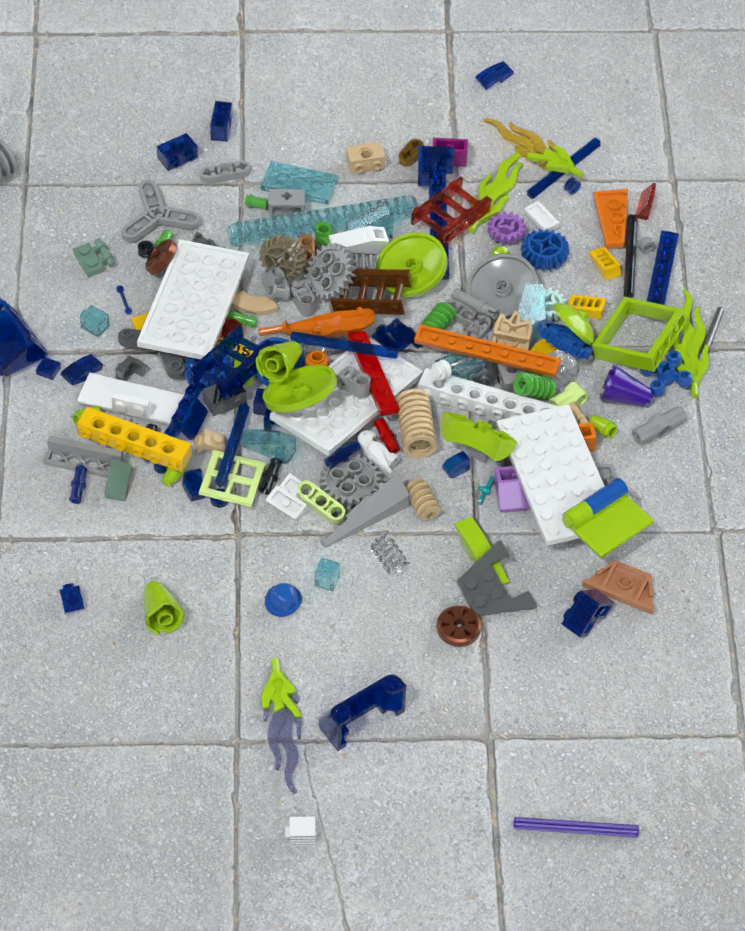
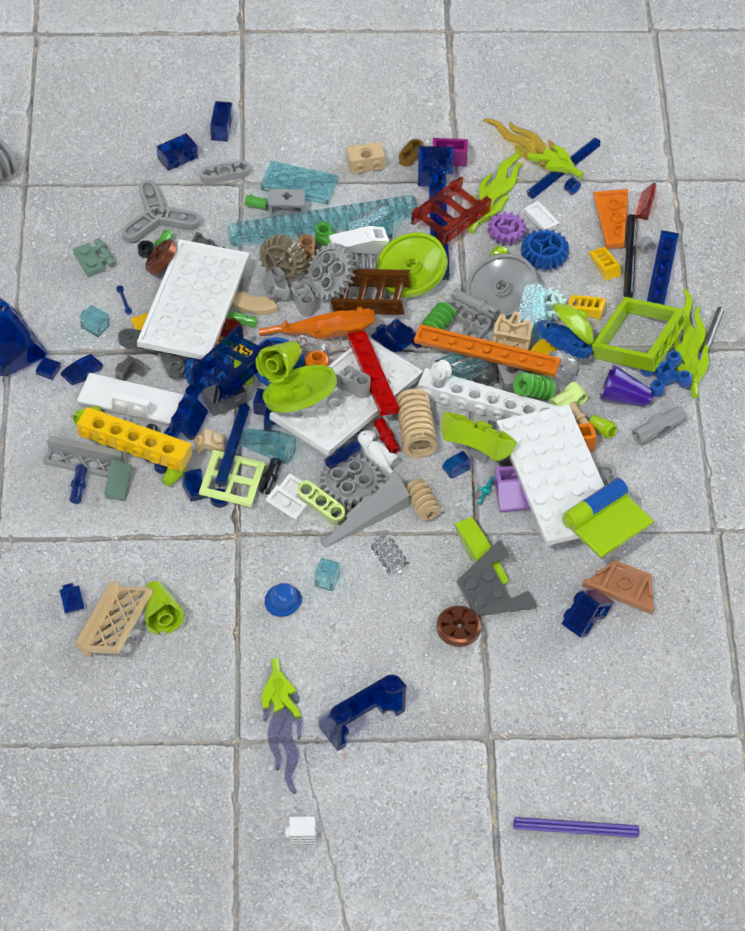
clear blue axle [290,331,399,359] -> none
clear blue slope [475,61,514,90] -> none
none -> tan fence [75,582,153,657]

